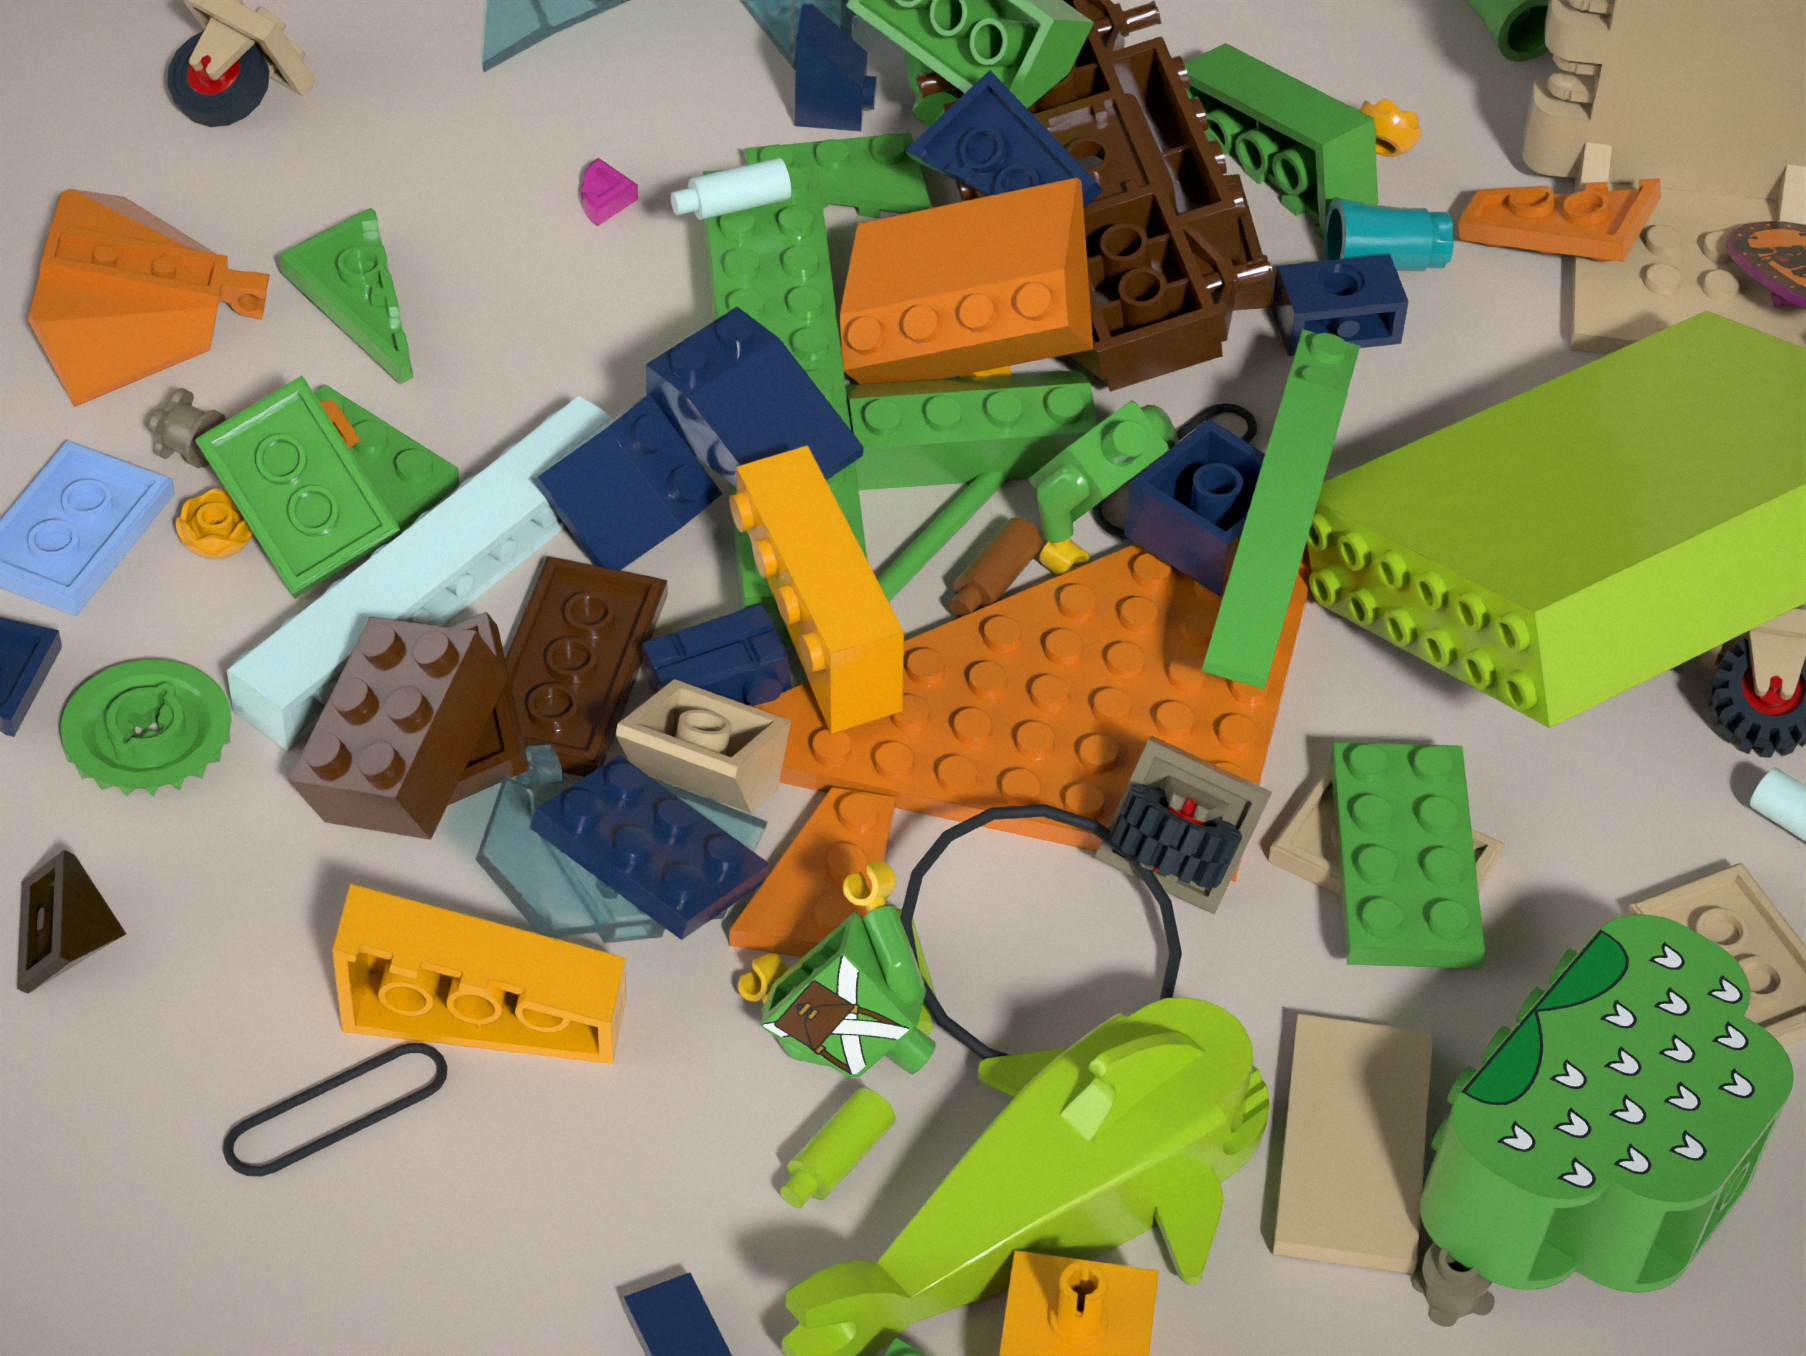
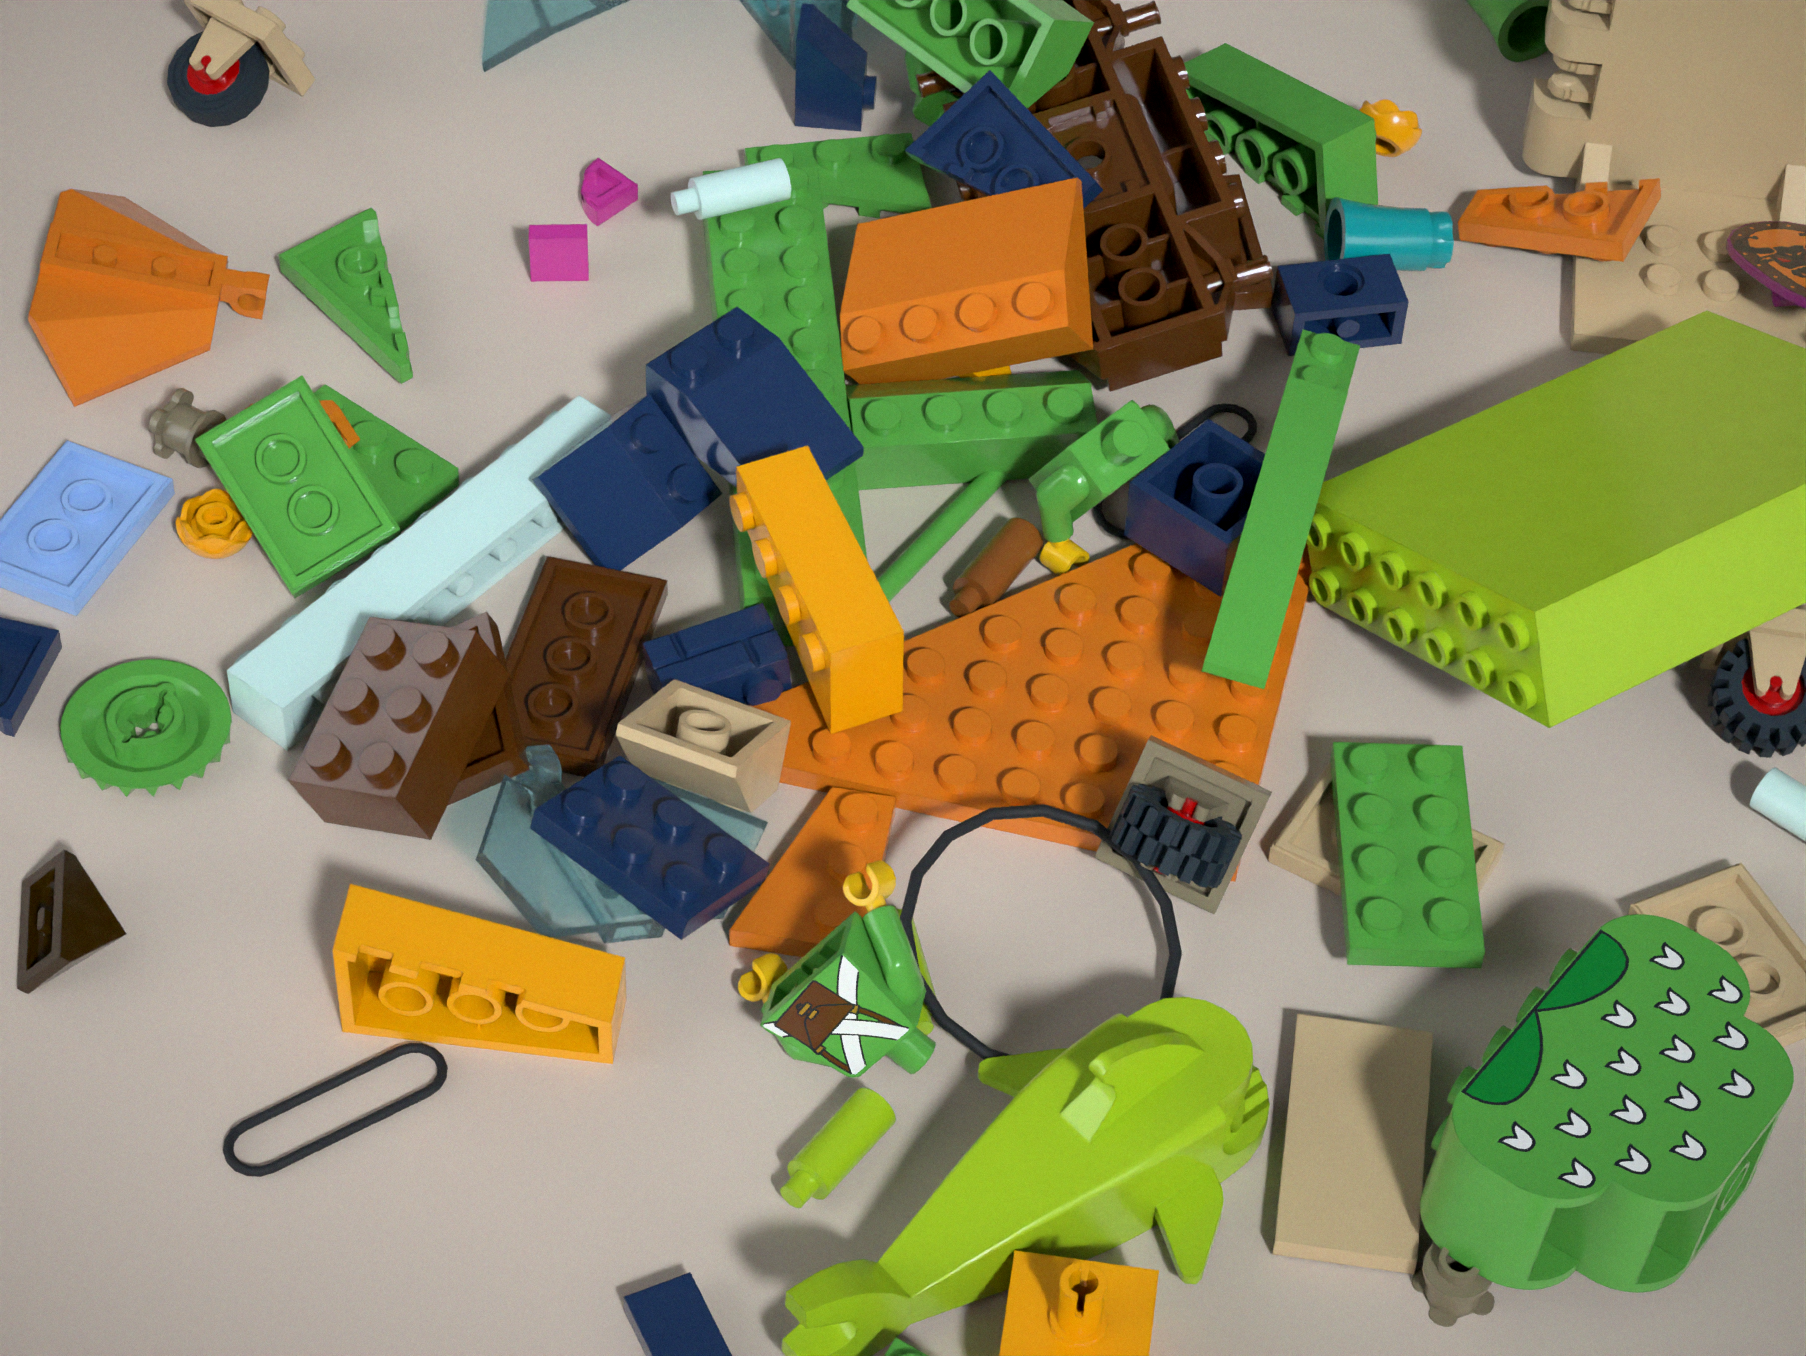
none -> dark pink tile [529,224,589,282]

